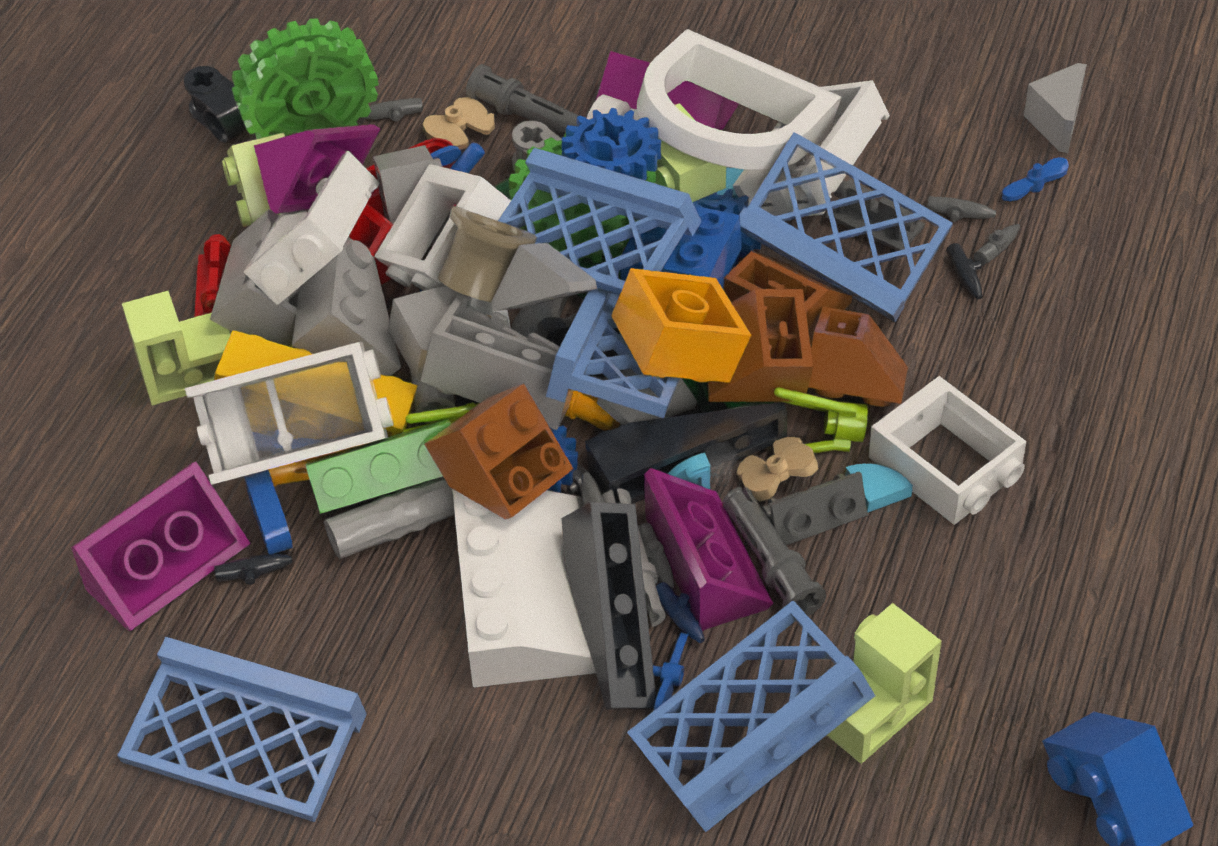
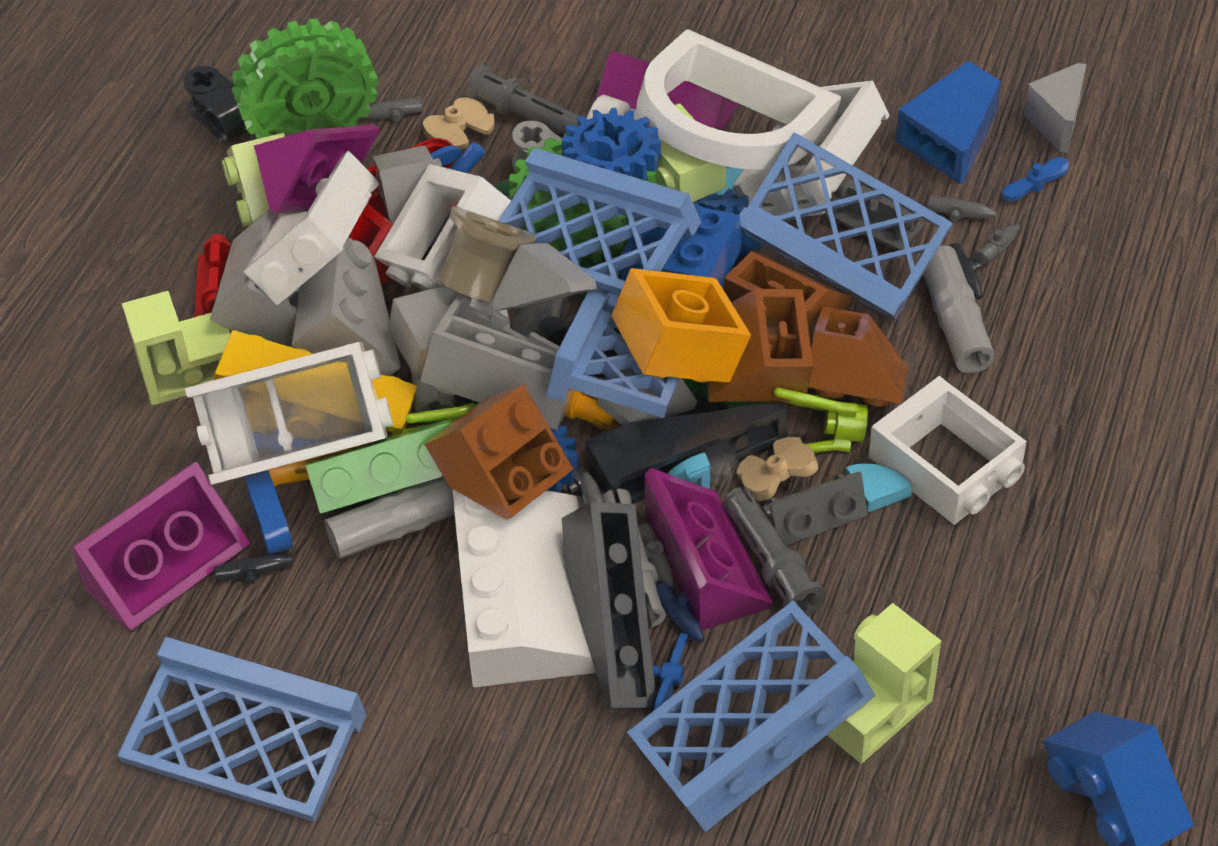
none -> blue slope [896,61,1001,184]
none -> light grey axle [923,245,995,373]

